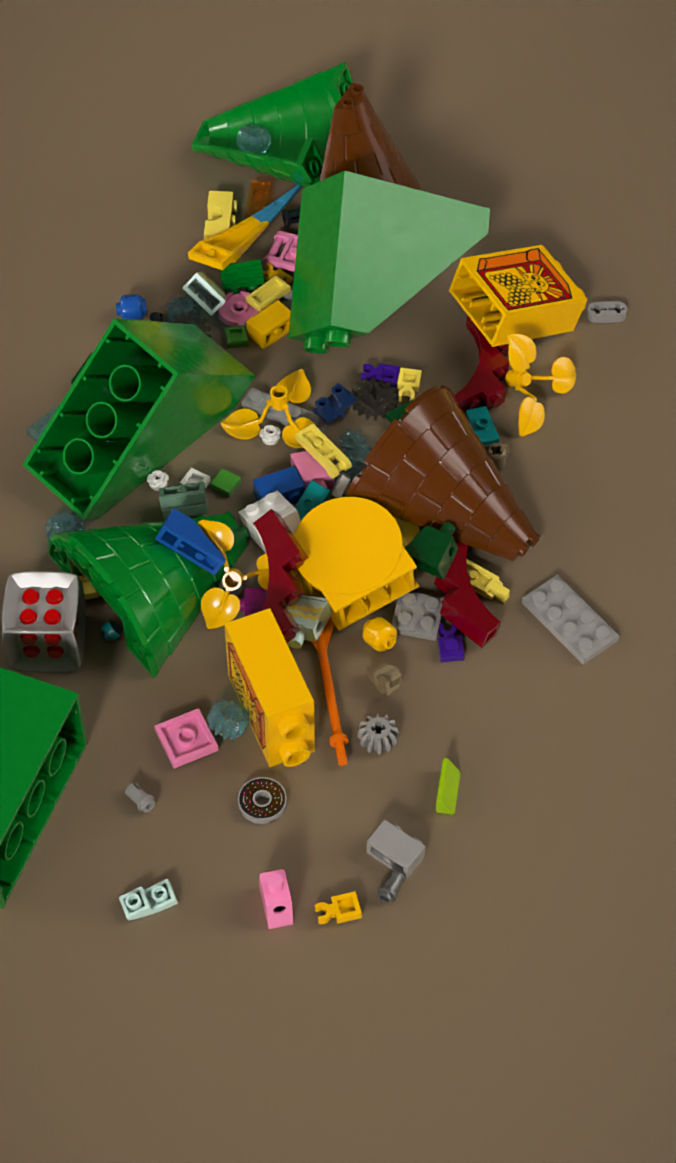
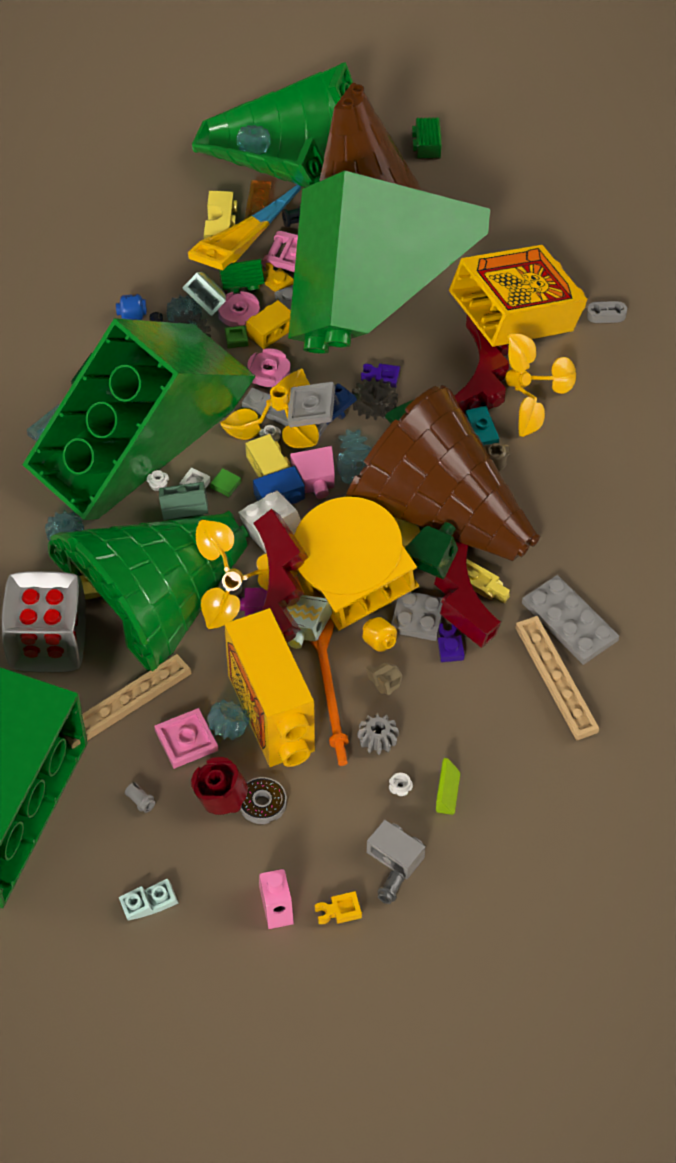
teal hinge [100,620,121,641] -> none
blue slope [155,508,226,576] -> none
light yellow tile [246,275,291,312] -> none
light yellow plate [295,424,352,479] -> none
teal plate [295,480,332,520] -> none
white plate [331,472,351,498] -> none
light yellow plate [397,368,422,402] -> none
none -> tan plate [63,654,191,749]
none -> dark red brick [191,757,248,815]
none -> light yellow brick [245,434,291,478]
none -> bright pink plate [247,348,290,387]
none -> light grey plate [287,382,335,428]
none -> white plate [389,773,413,796]
none -> green brick [412,117,442,158]
none -> tan plate [516,616,599,741]

